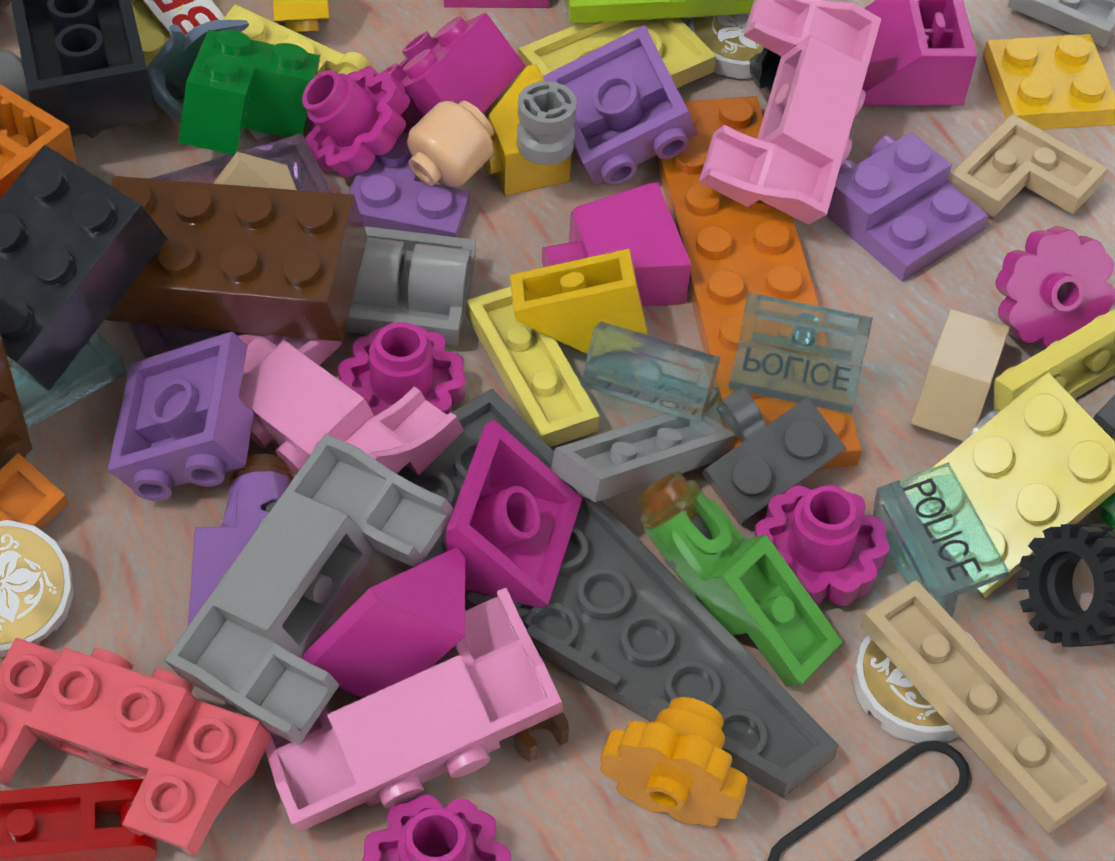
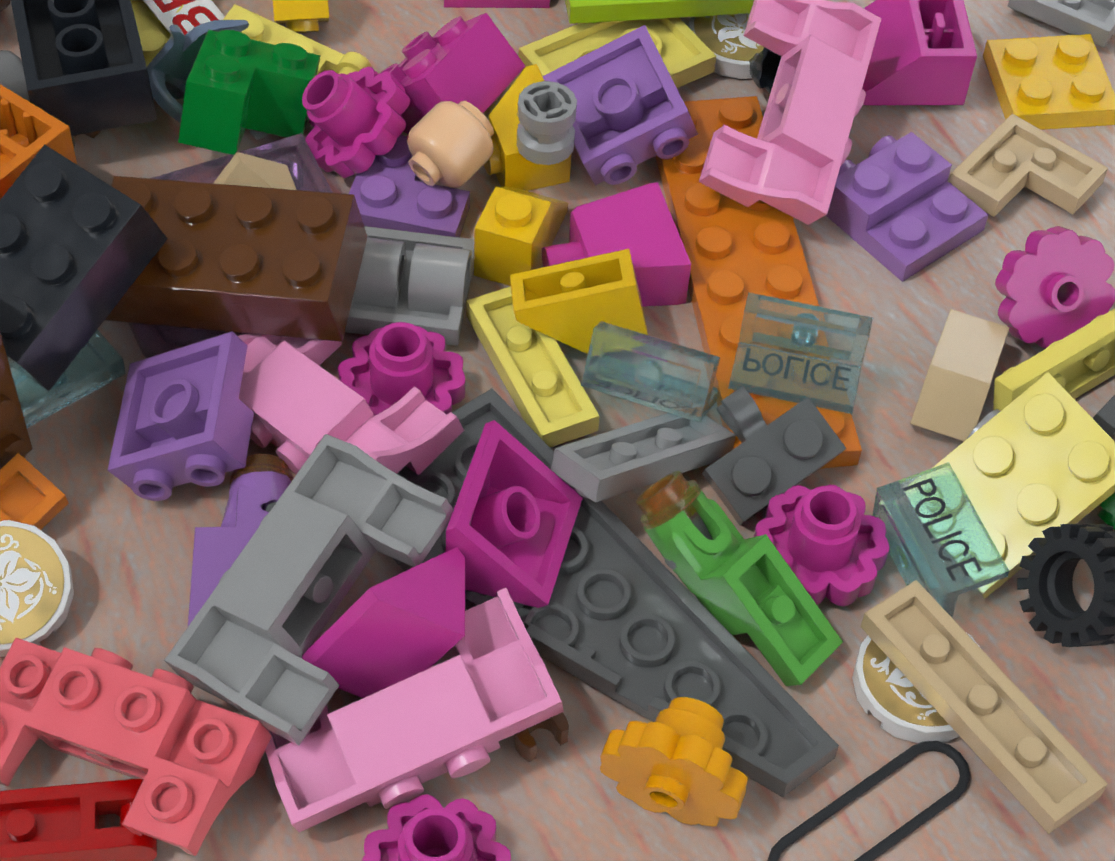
none -> yellow slope [474,186,568,286]

